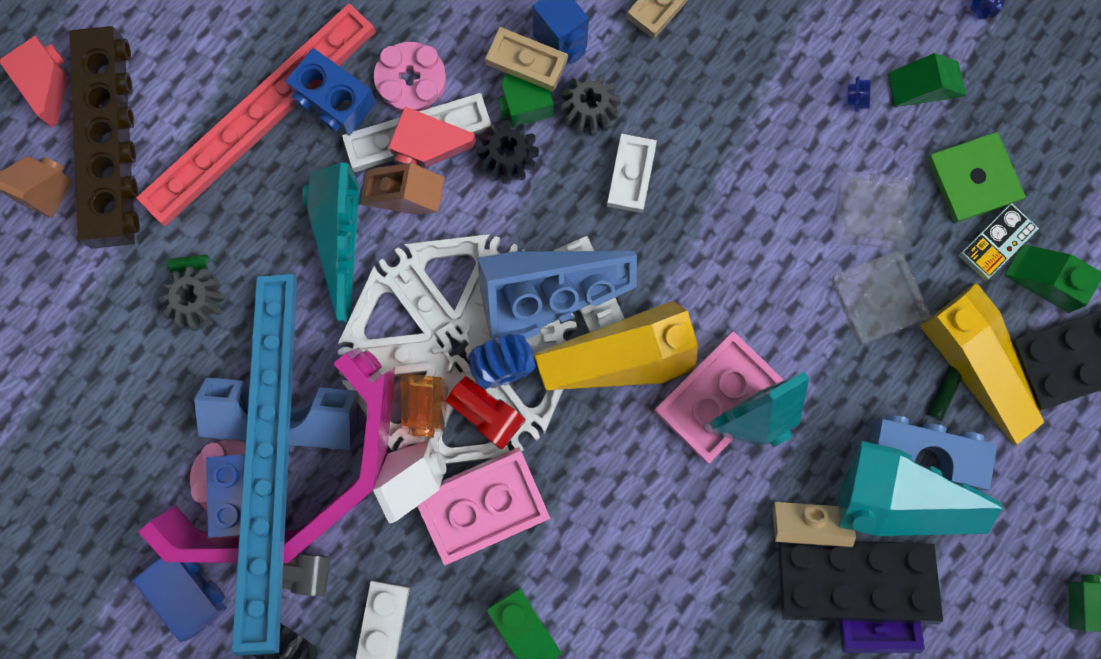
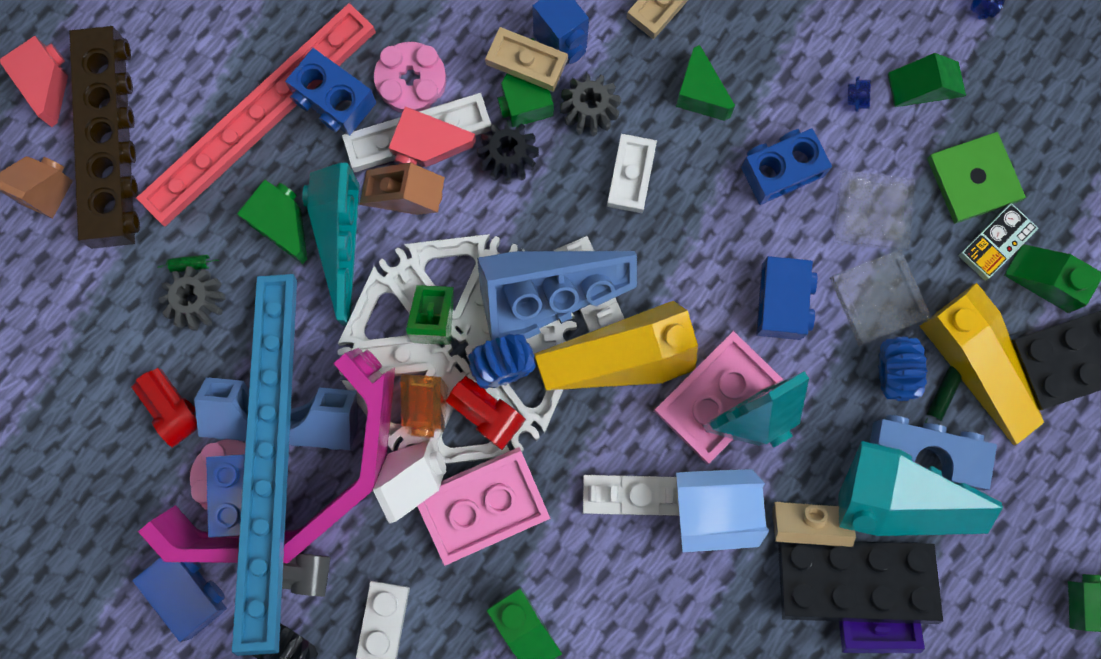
none -> red piece [131,368,198,448]
none -> green slope [237,179,307,264]
none -> green slope [406,285,454,345]
none -> white plate [583,475,680,516]
none -> green slope [676,45,735,121]
none -> light blue slope [676,469,769,552]
none -> blue brick [741,128,832,205]
none -> blue brick [756,256,818,340]
none -> blue gear [878,336,927,401]

